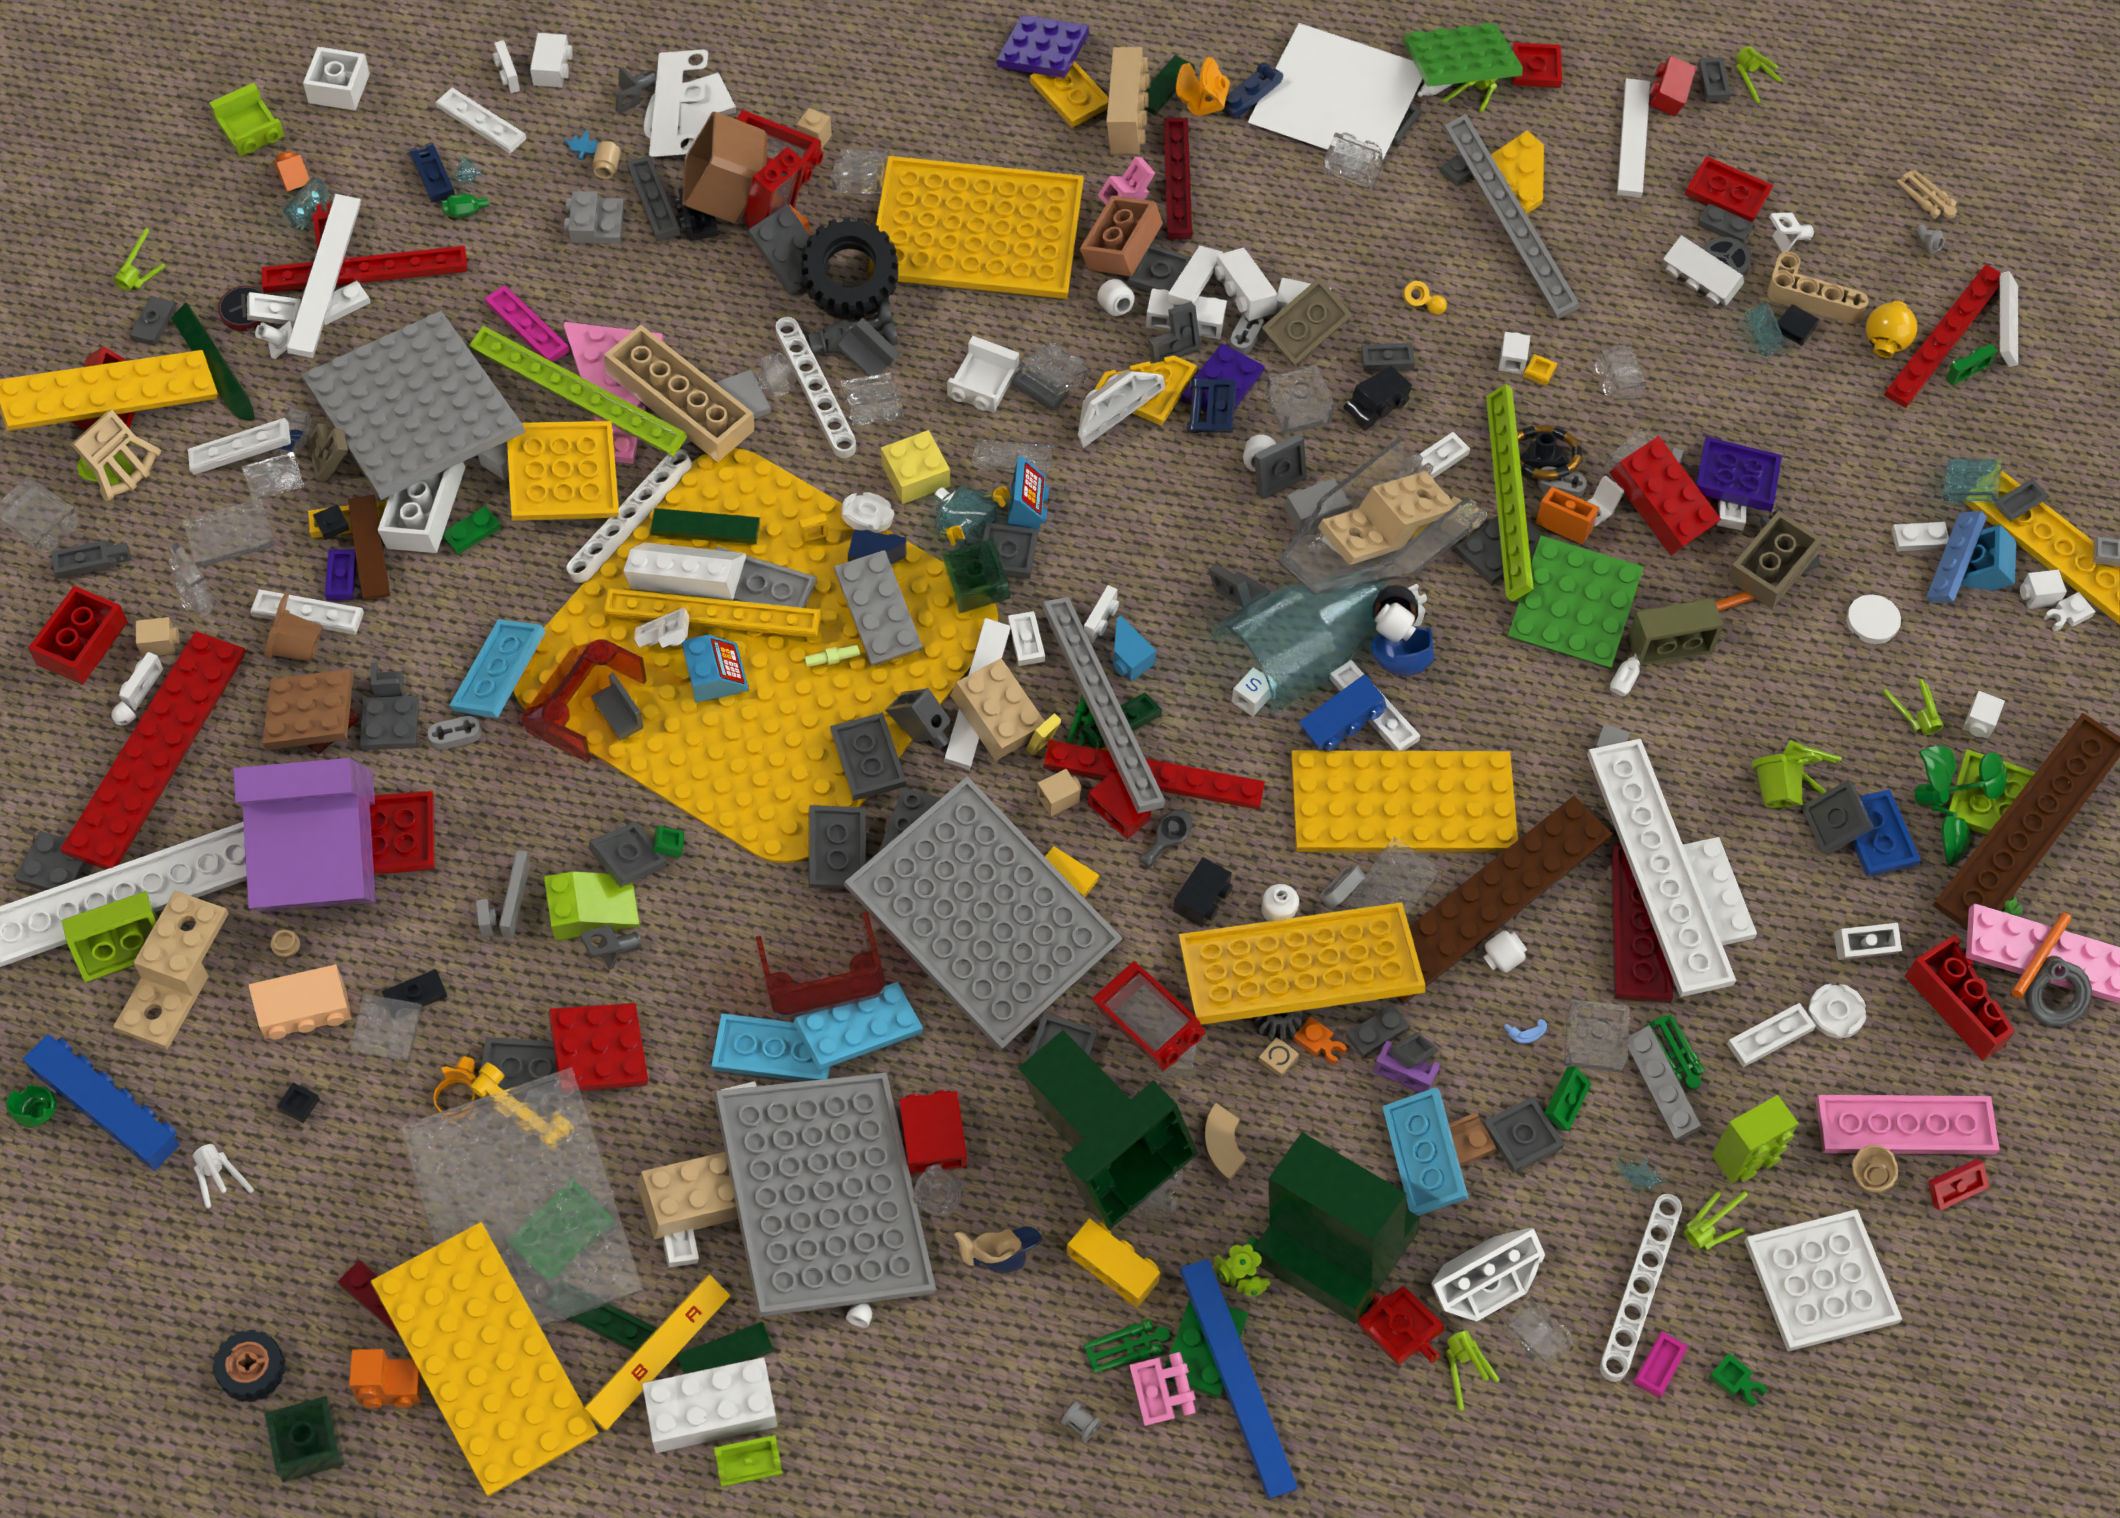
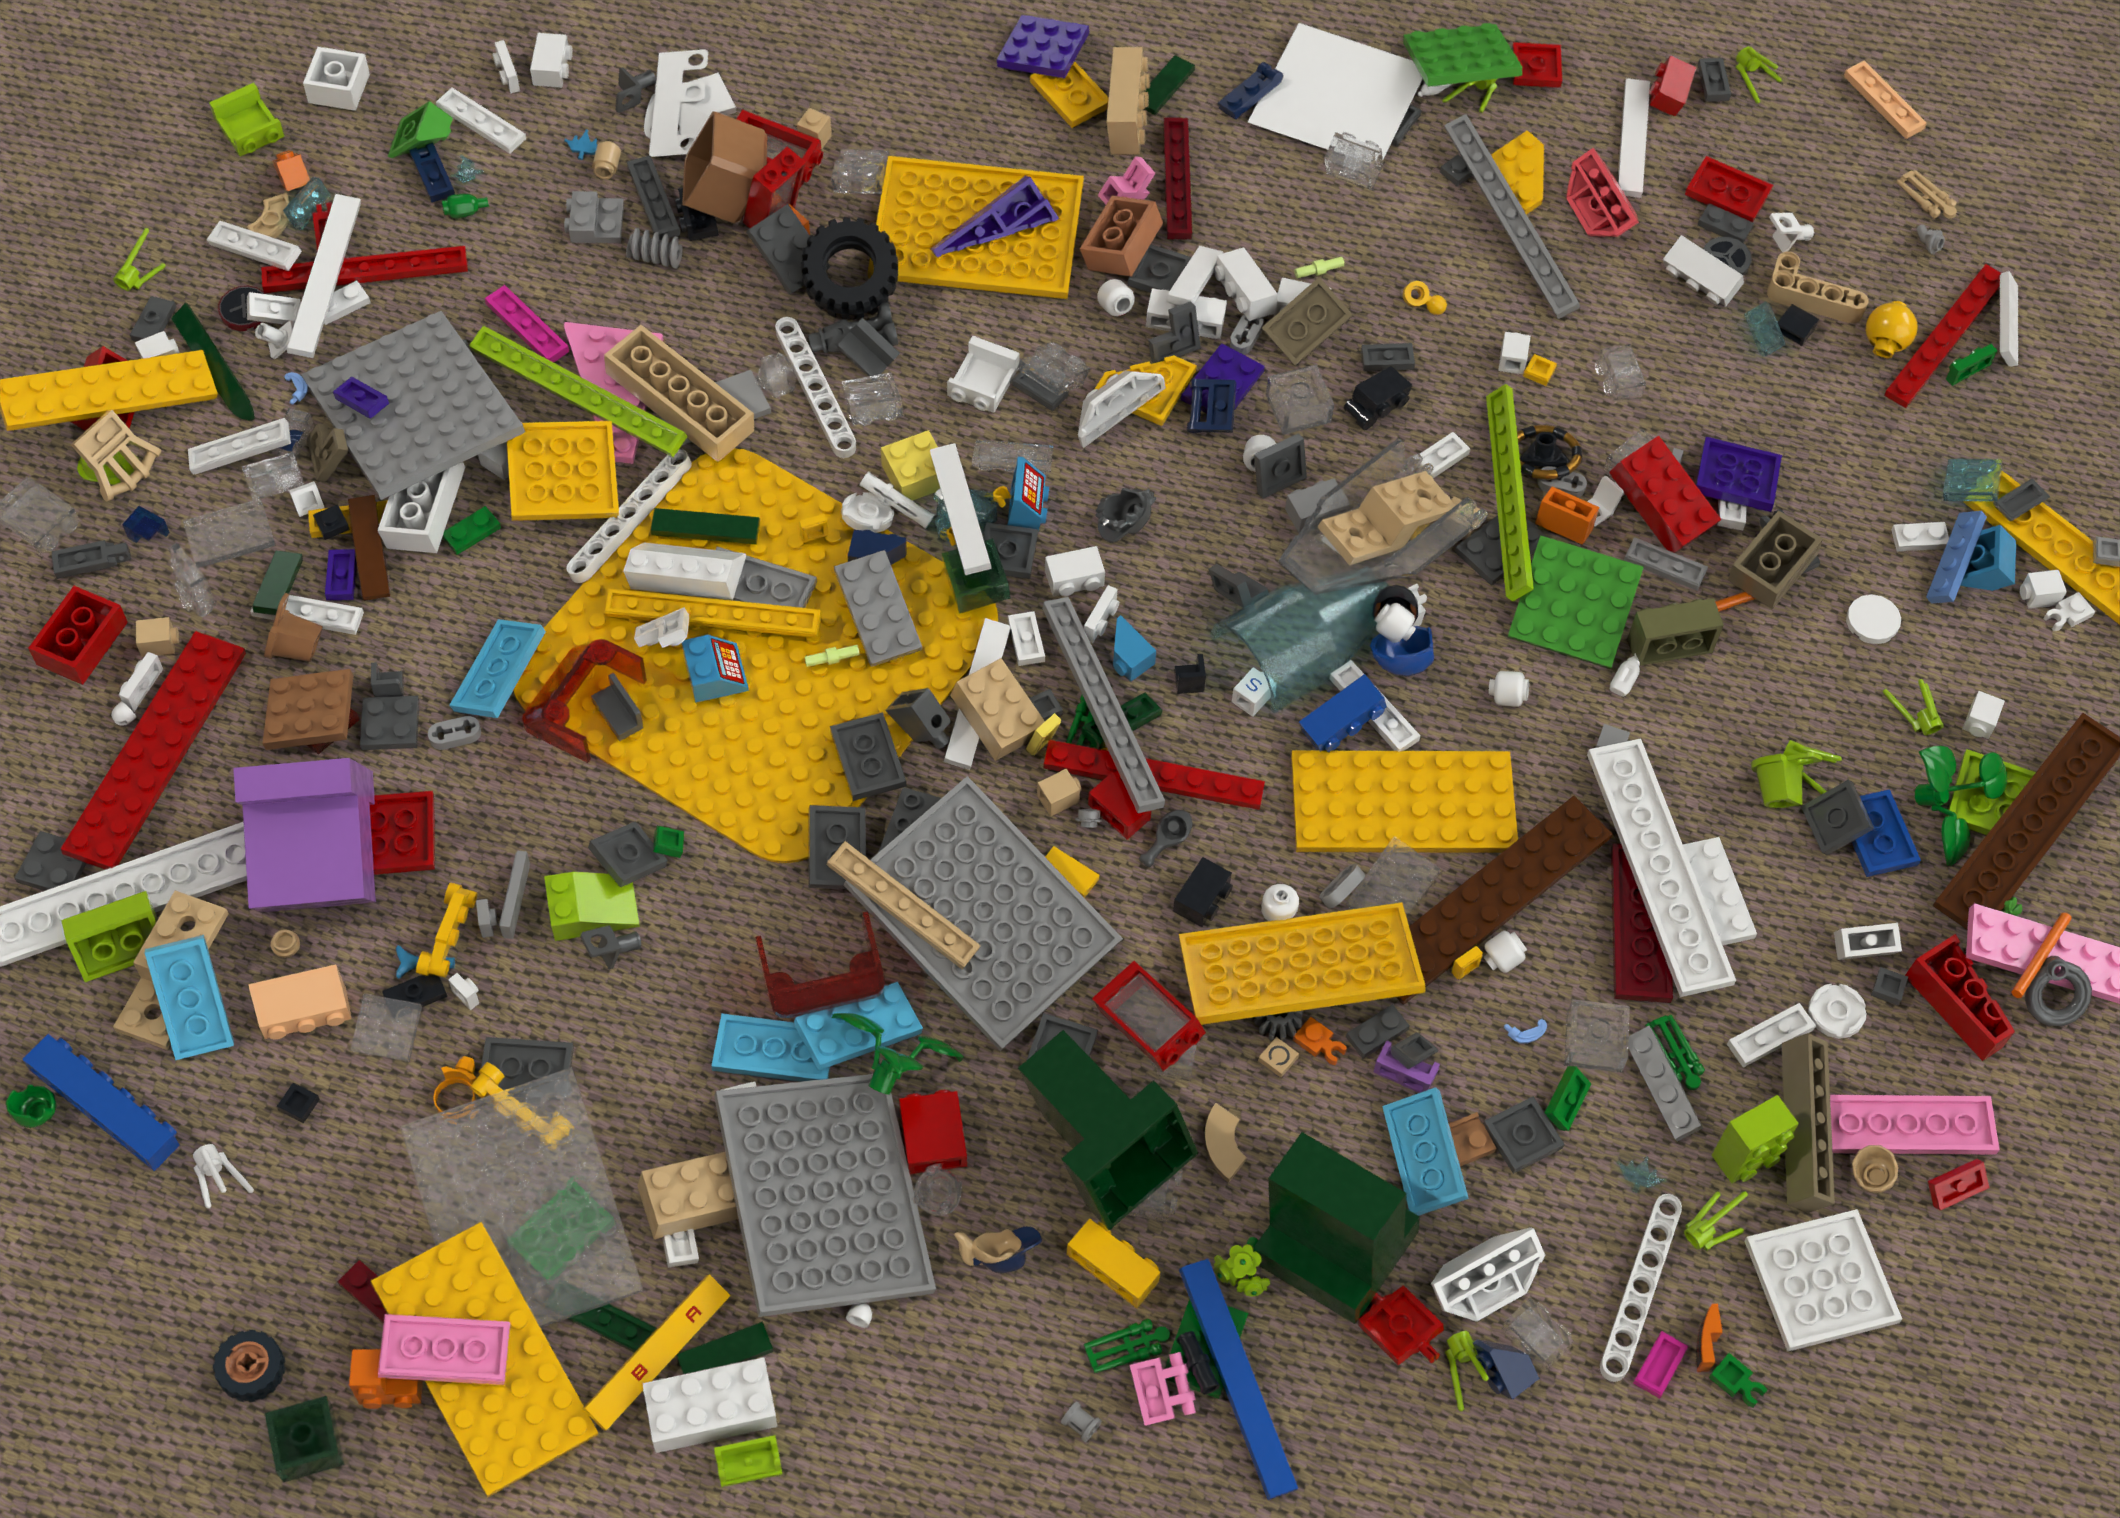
red plate [548,1003,648,1092] -> none
light orange piece [1176,57,1230,116] -> none
none -> clear blue panel [122,506,170,543]
none -> white brick [135,331,180,359]
none -> medium azure plate [144,935,234,1060]
none -> white tile [207,221,302,271]
none -> tan tile [247,193,291,239]
none -> dark green tile [252,550,303,615]
none -> light blue piece [285,372,308,405]
none -> white plate [289,481,325,517]
none -> dark purple plate [333,376,389,419]
none -> bright pink tile [378,1314,510,1385]
none -> bright green slope [388,101,453,158]
none -> dark azure piece [396,945,455,979]
none -> yellow plate [416,882,478,978]
none -> white plate [448,973,479,1010]
none -> light grey piece [626,227,683,269]
none -> tan tile [826,841,981,970]
none -> green plant [832,1013,964,1095]
none -> white pin [859,471,935,529]
none -> wedge [930,176,1059,257]
none -> white tile [930,443,991,575]
none -> dark grey plate [1029,689,1063,721]
none -> white brick [1045,546,1105,597]
none -> light grey plate [1075,809,1103,828]
none -> dark grey hair [1095,488,1156,543]
none -> black panel [1174,654,1206,694]
none -> black pin [1177,1331,1220,1395]
none -> yellowish green bar [1294,256,1344,279]
none -> yellow tile [1451,946,1483,980]
none -> dark blue slope [1473,1339,1540,1400]
none -> white head [1489,671,1529,707]
none -> coral wedge [1566,148,1639,237]
none -> light grey tile [1624,537,1708,591]
none -> orange slope [1696,1304,1723,1372]
none -> dark tan brick [1782,1033,1835,1213]
none -> light nougat plate [1844,61,1927,139]
none -> dark grey plate [1871,967,1908,1005]

